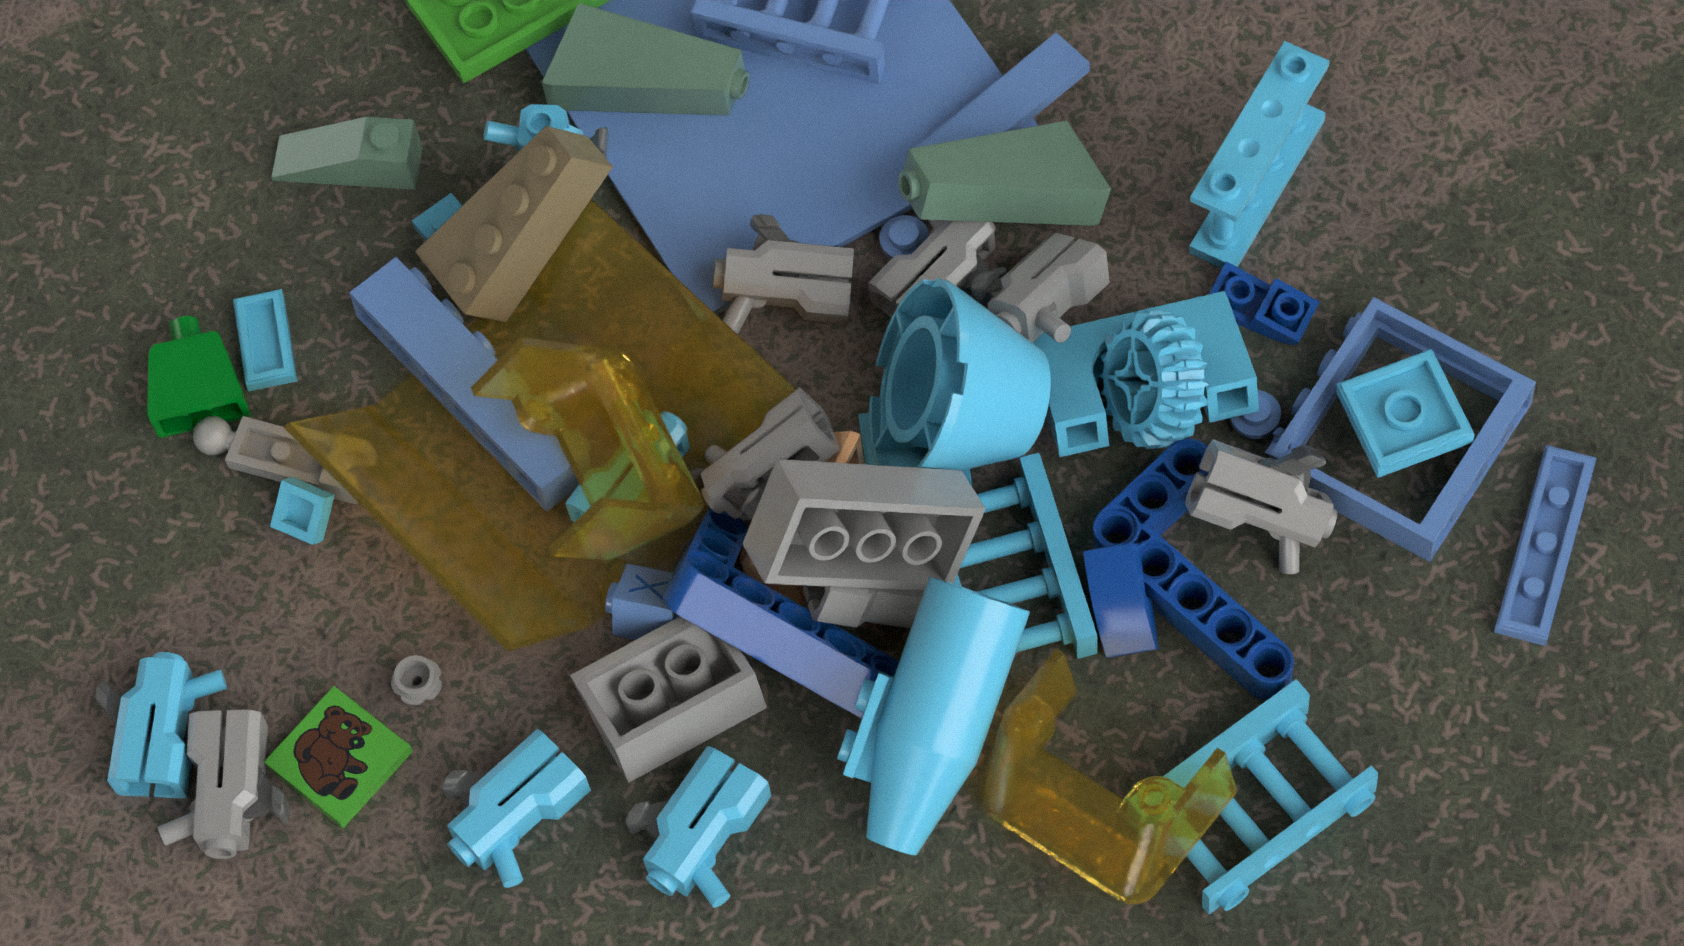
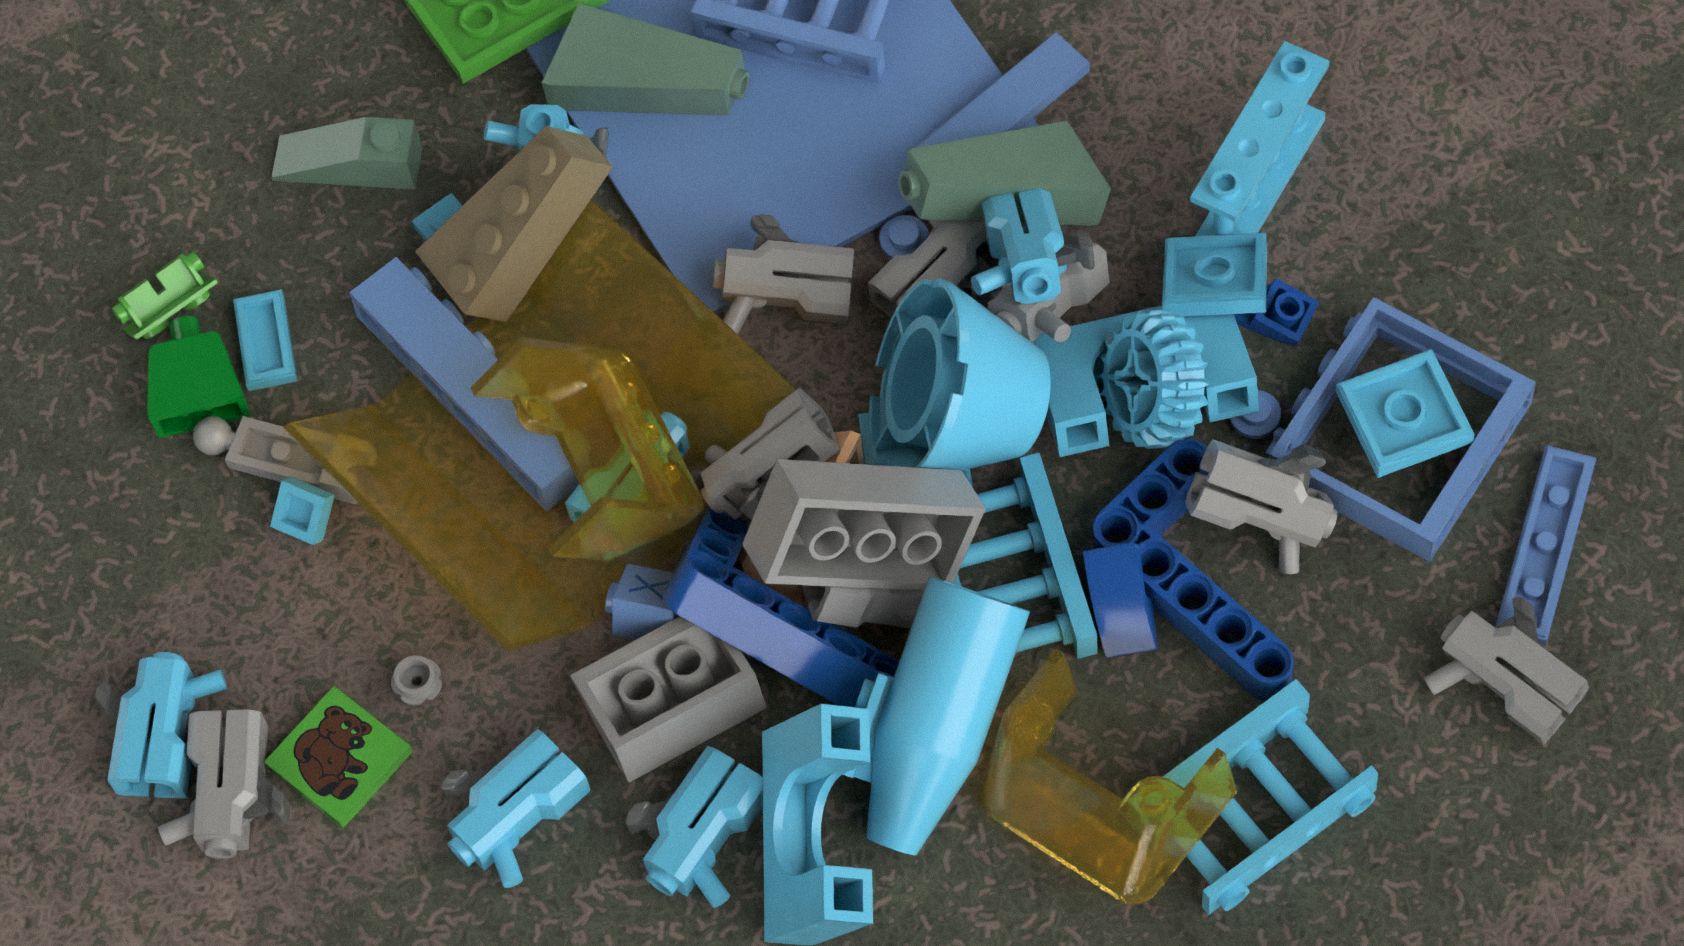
none -> bright green hinge [111,252,218,340]
none -> medium azure arch [762,704,873,945]
none -> medium azure piece [971,188,1095,305]
none -> medium azure tile [1162,233,1267,317]
none -> light grey piece [1423,596,1589,745]

